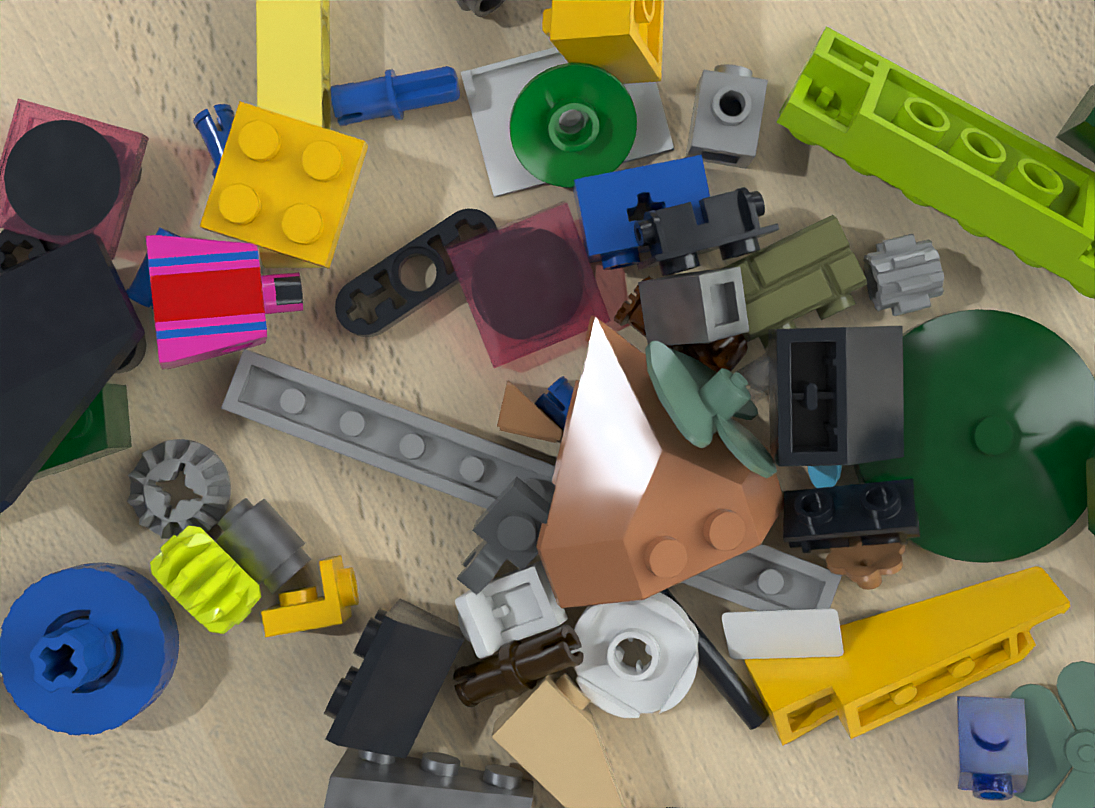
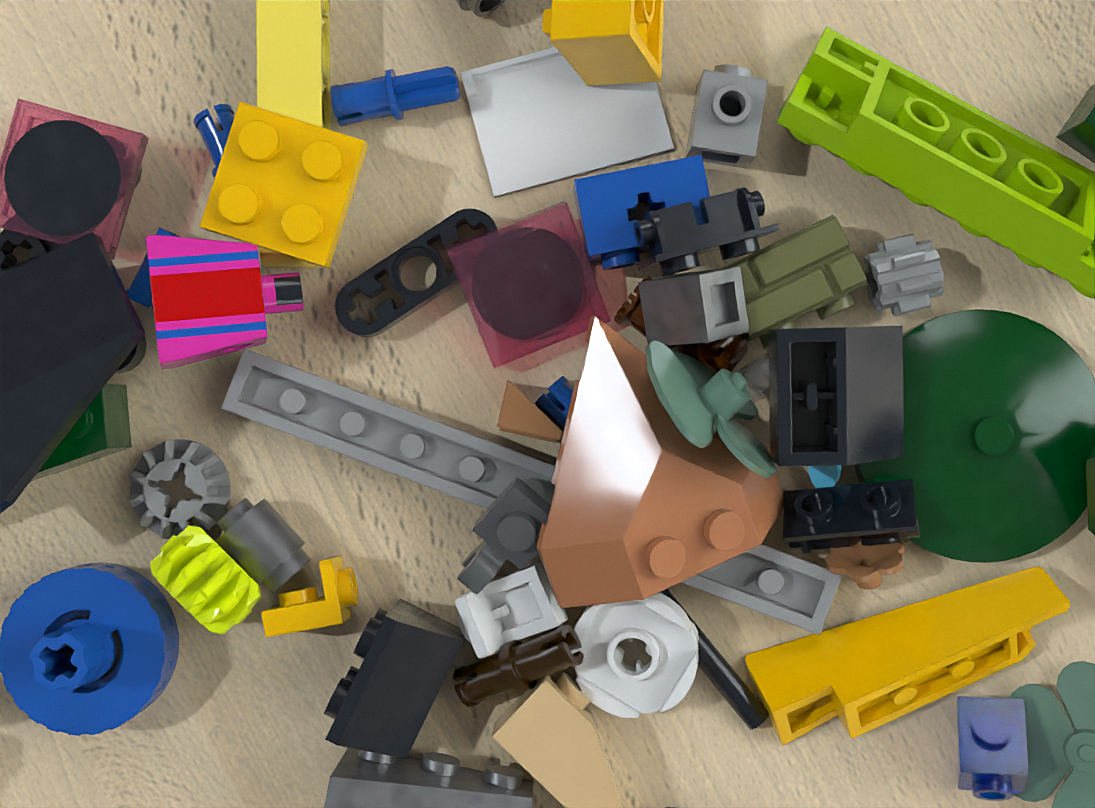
green dish [509,63,637,188] -> none
white sticker [722,608,844,659] -> none

